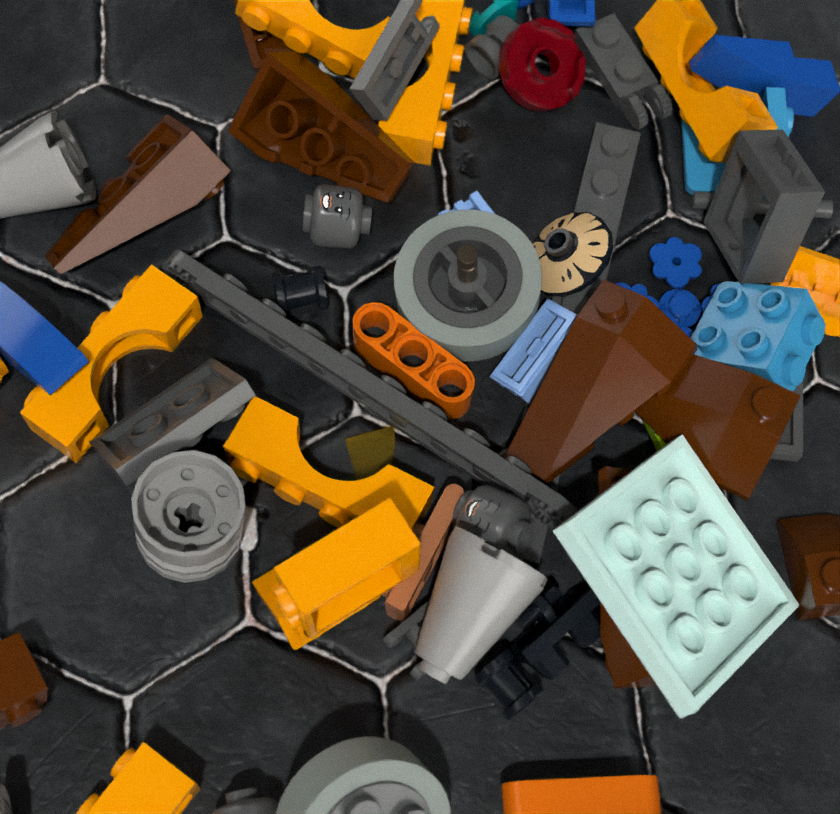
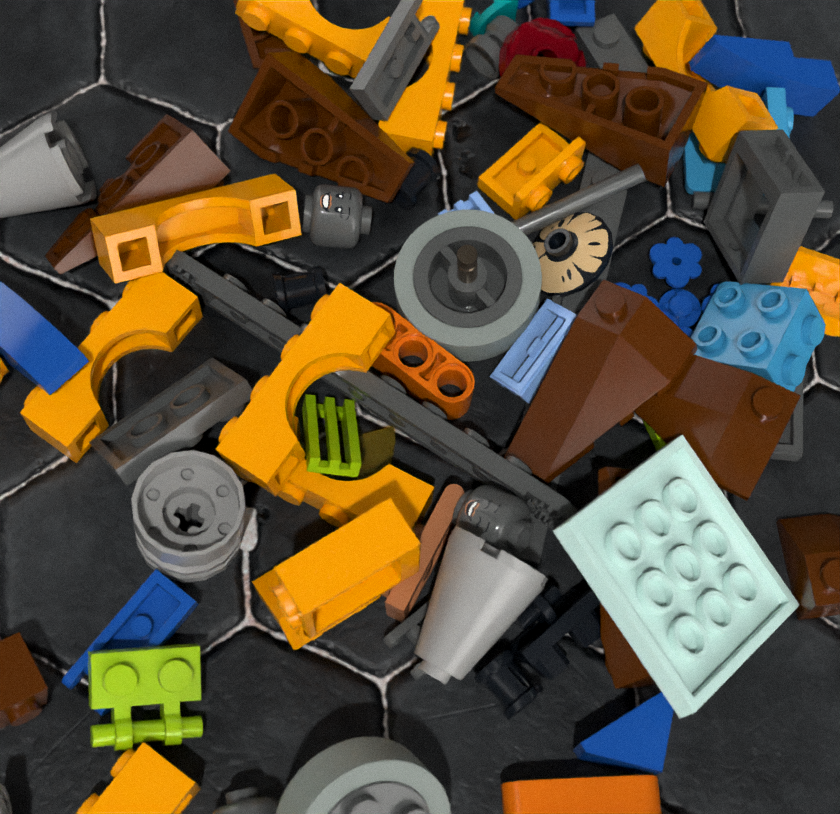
none -> blue hinge [61,569,199,717]
none -> lime plate [88,643,203,751]
none -> light orange arch [90,173,302,284]
none -> light orange arch [216,283,395,497]
none -> lime tile [302,394,362,477]
none -> black bush [392,147,442,210]
none -> light orange bracket [477,122,586,220]
none -> reddish brown wedge [495,54,708,187]
none -> dark grey bar [512,163,646,236]
none -> blue slope [573,692,674,775]

